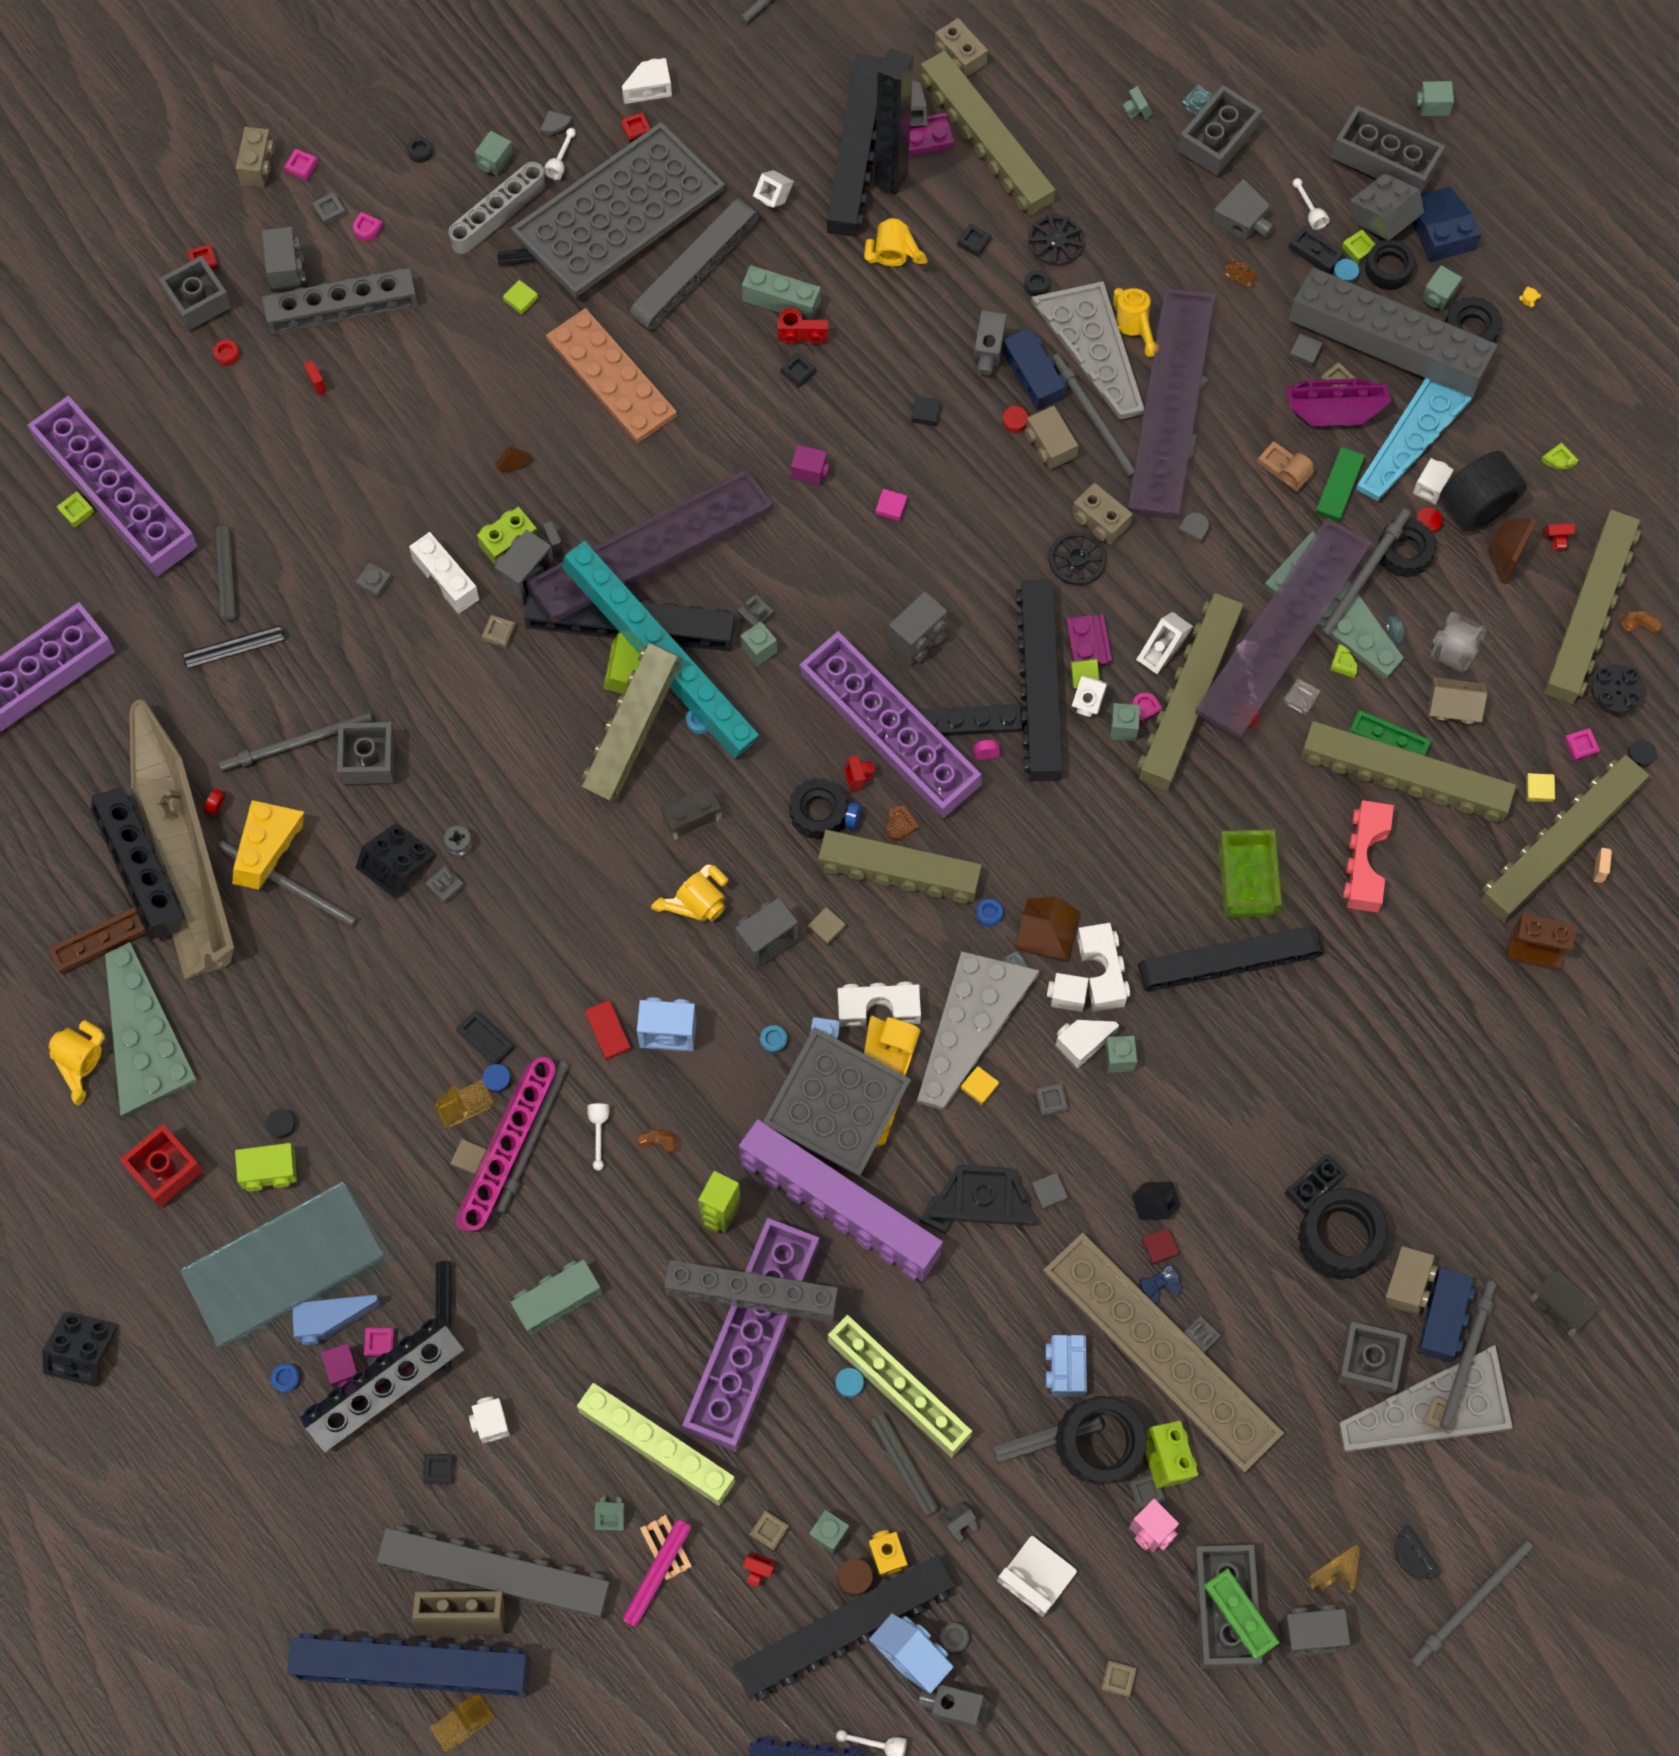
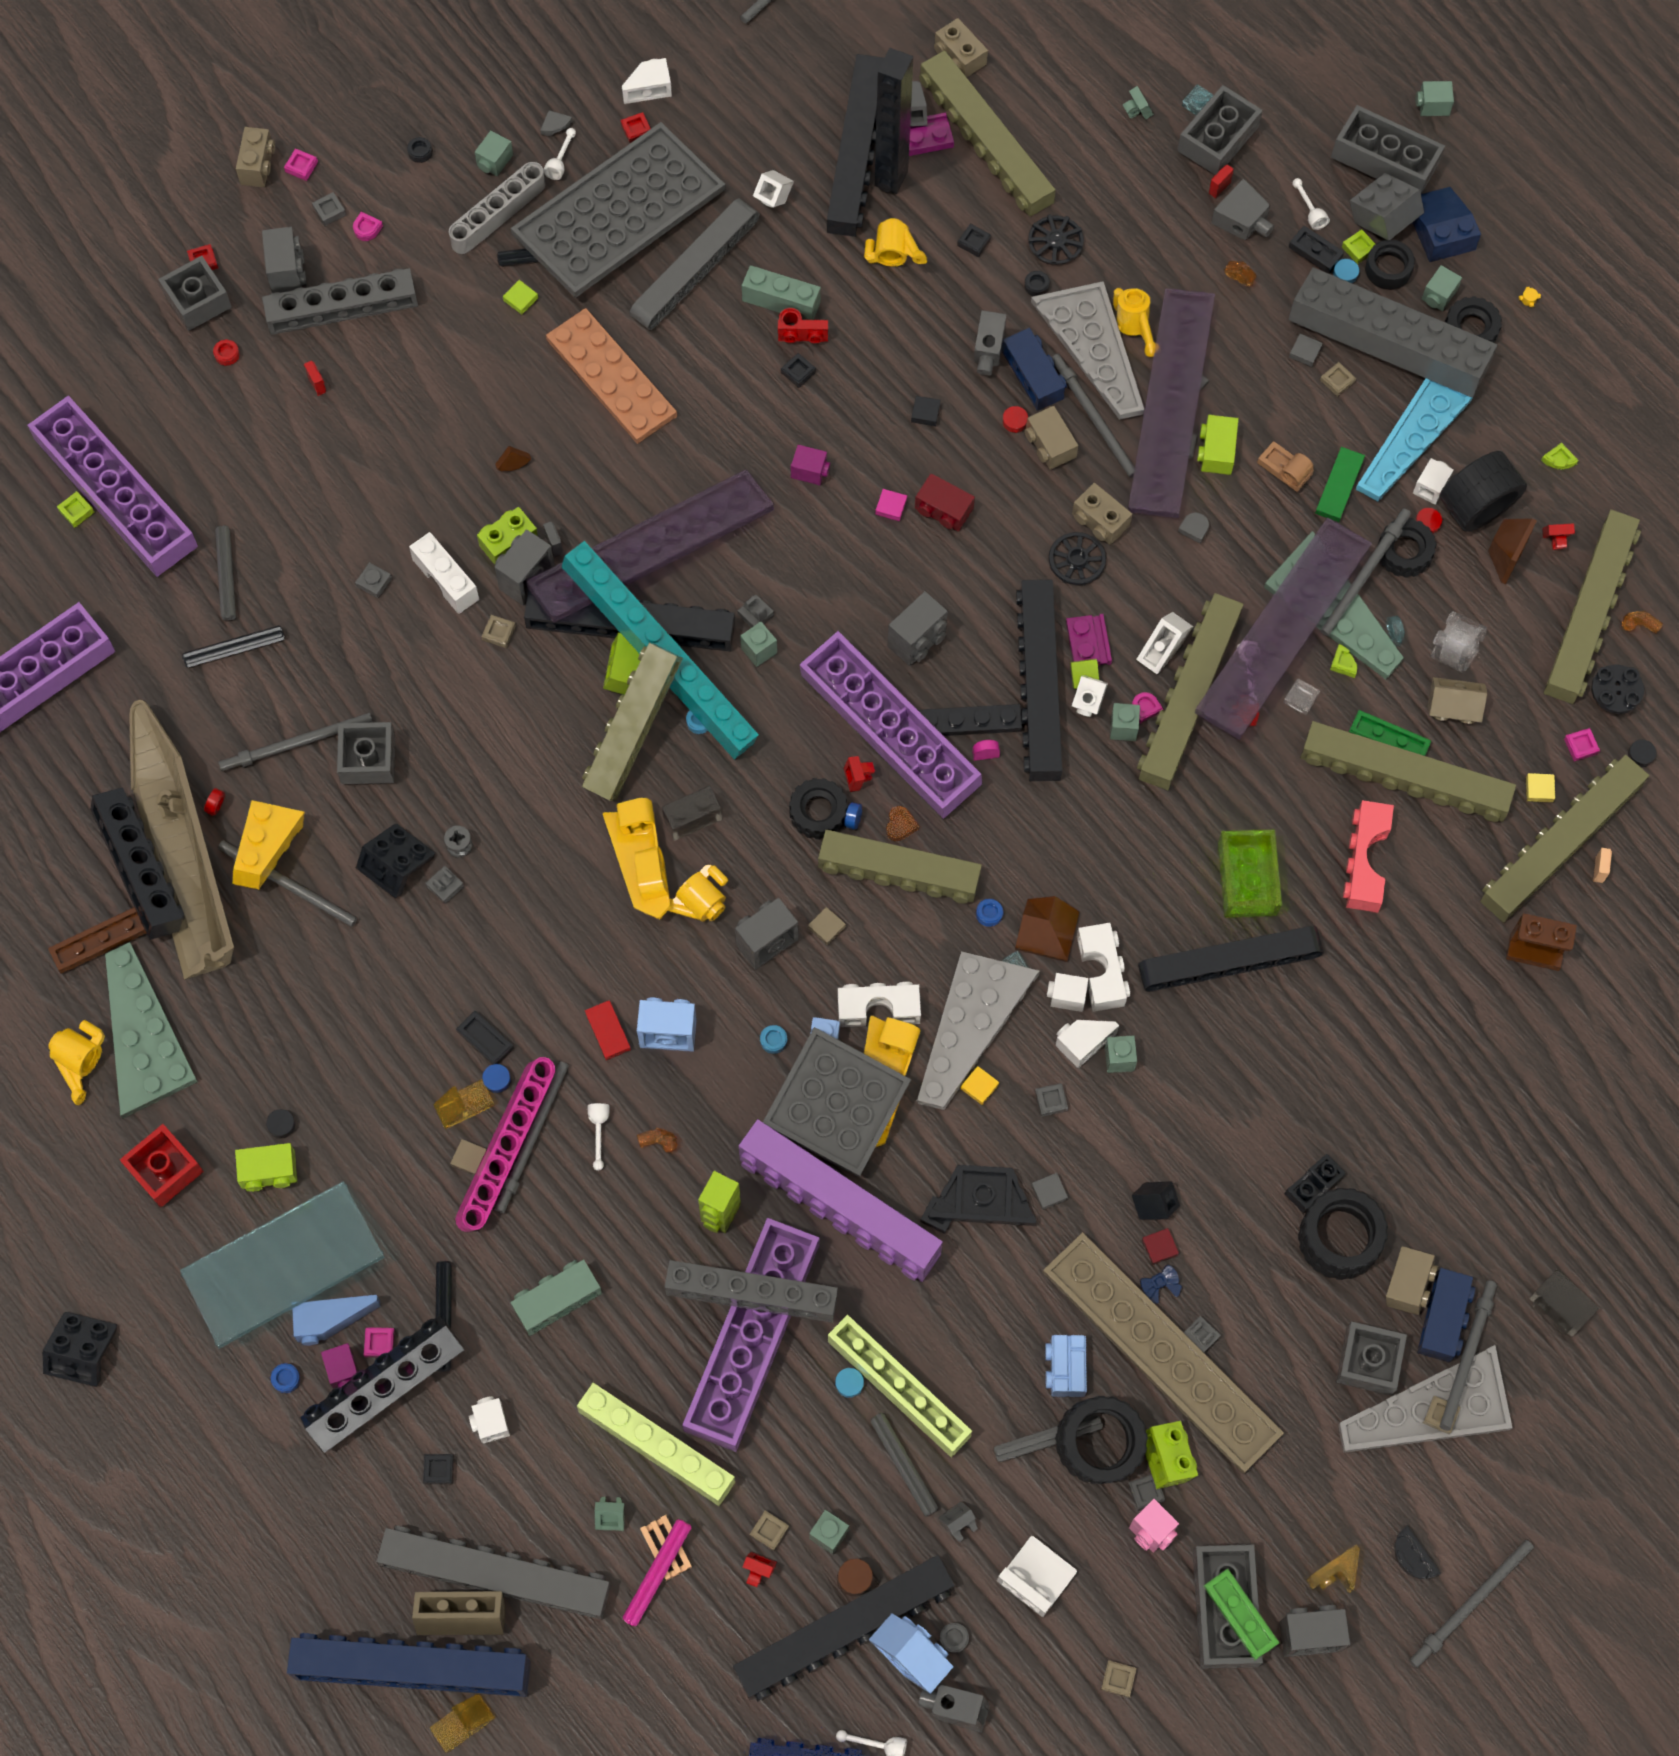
yellow brick [869,1530,907,1578] -> none
magenta wedge [1285,378,1391,427] -> none
none -> yellow panel [603,798,671,920]
none -> dark red brick [915,473,975,532]
none -> lime brick [1197,415,1239,475]
none -> red tile [1209,165,1234,198]

